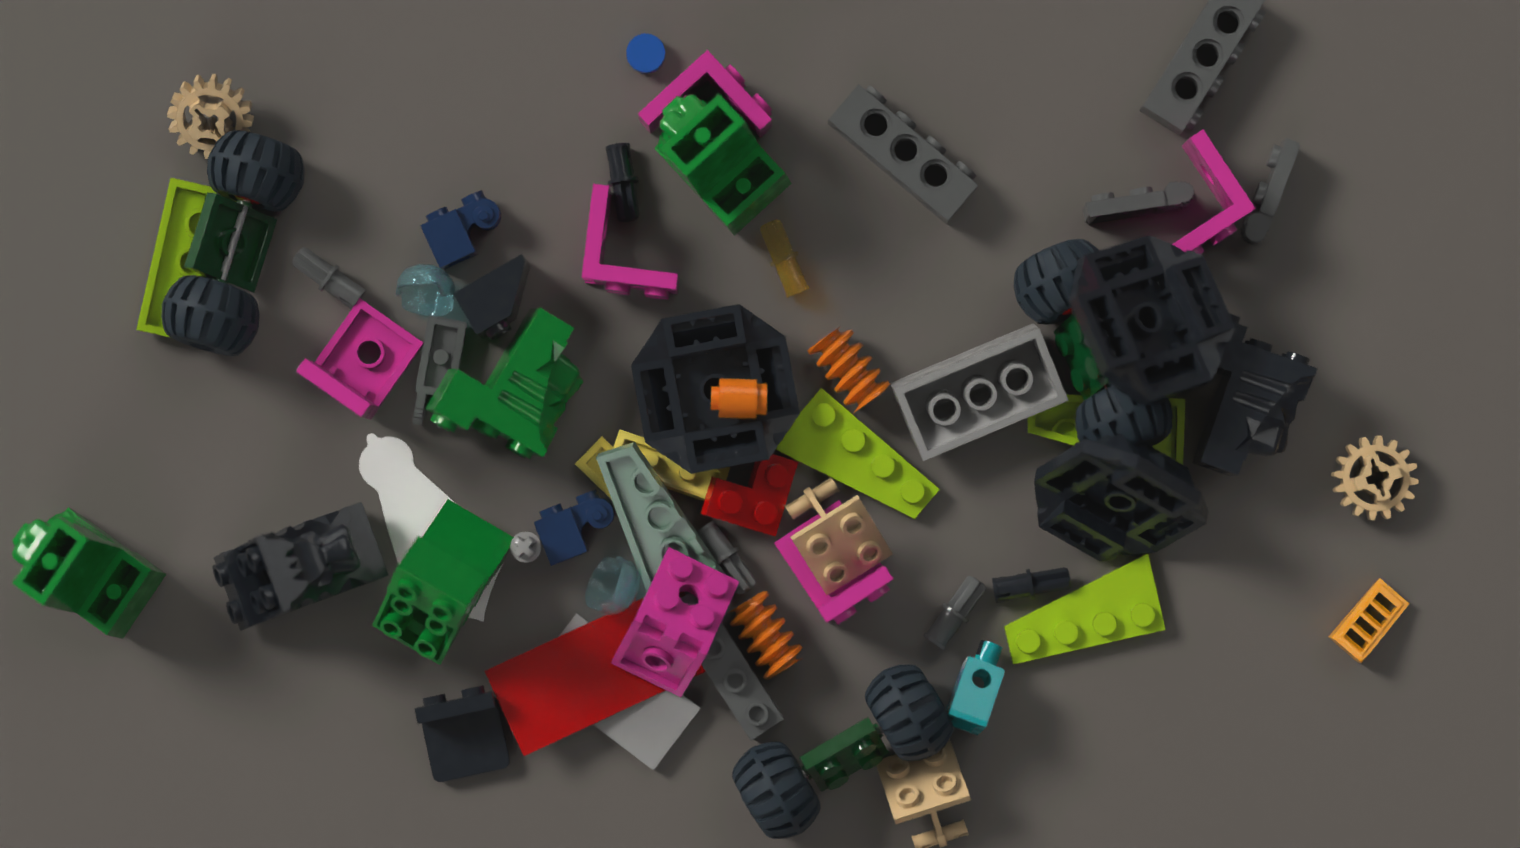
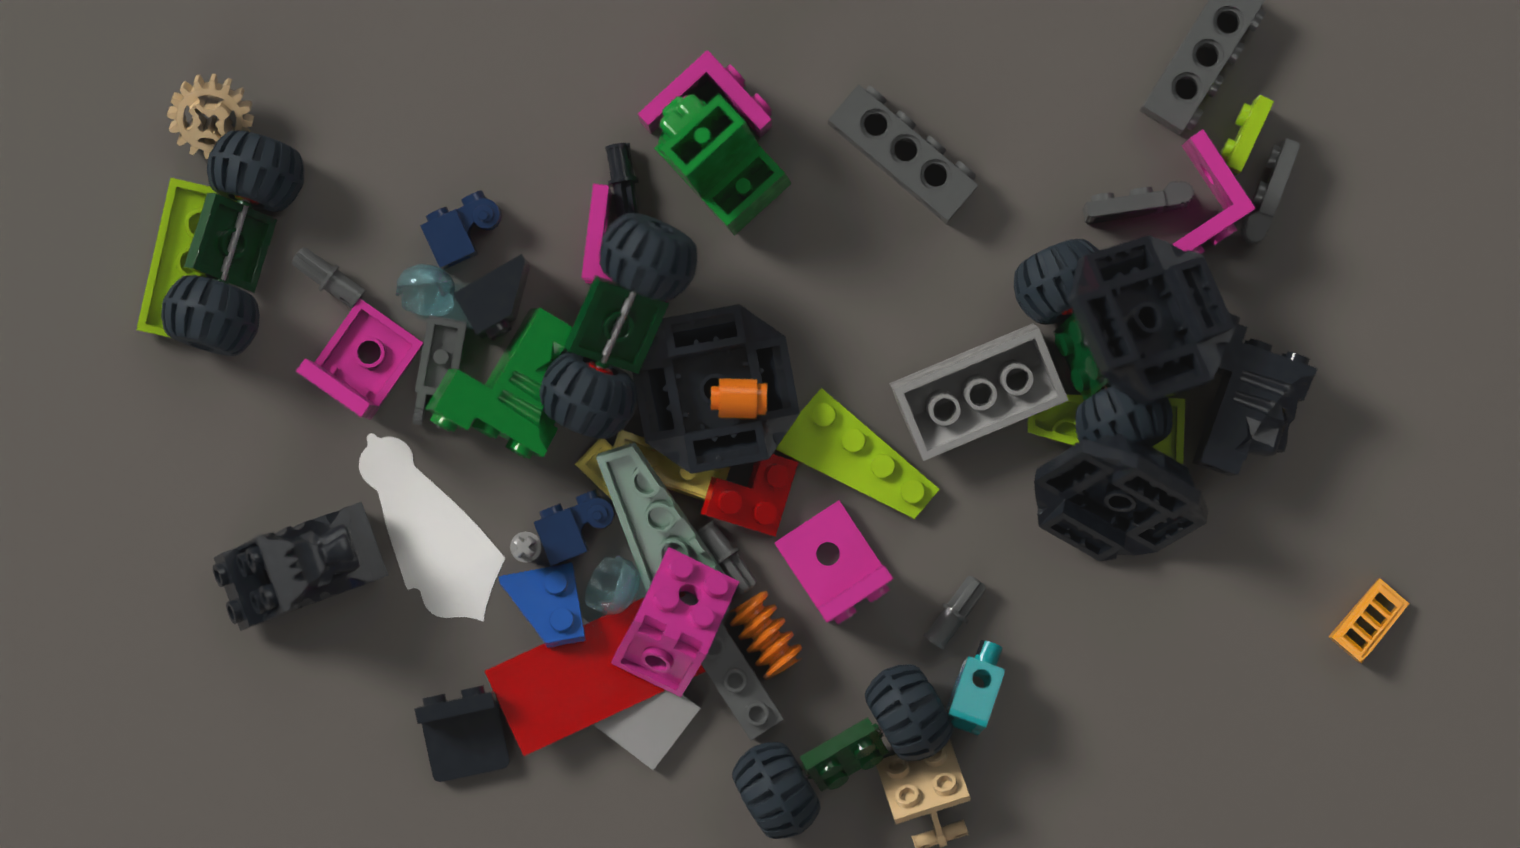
green brick [12,507,166,639] -> none
green brick [372,499,514,665] -> none
blue tile [626,33,666,74] -> none
clear yellow axle [760,219,810,298] -> none
tan plate [785,477,893,595] -> none
orange piece [807,327,890,414] -> none
black axle [992,567,1071,603] -> none
lime wing [1004,554,1166,664] -> none
tan gear [1331,435,1419,520] -> none
none -> blue wing [498,563,586,648]
none -> black plate [539,213,698,439]
none -> lime plate [1220,95,1274,177]

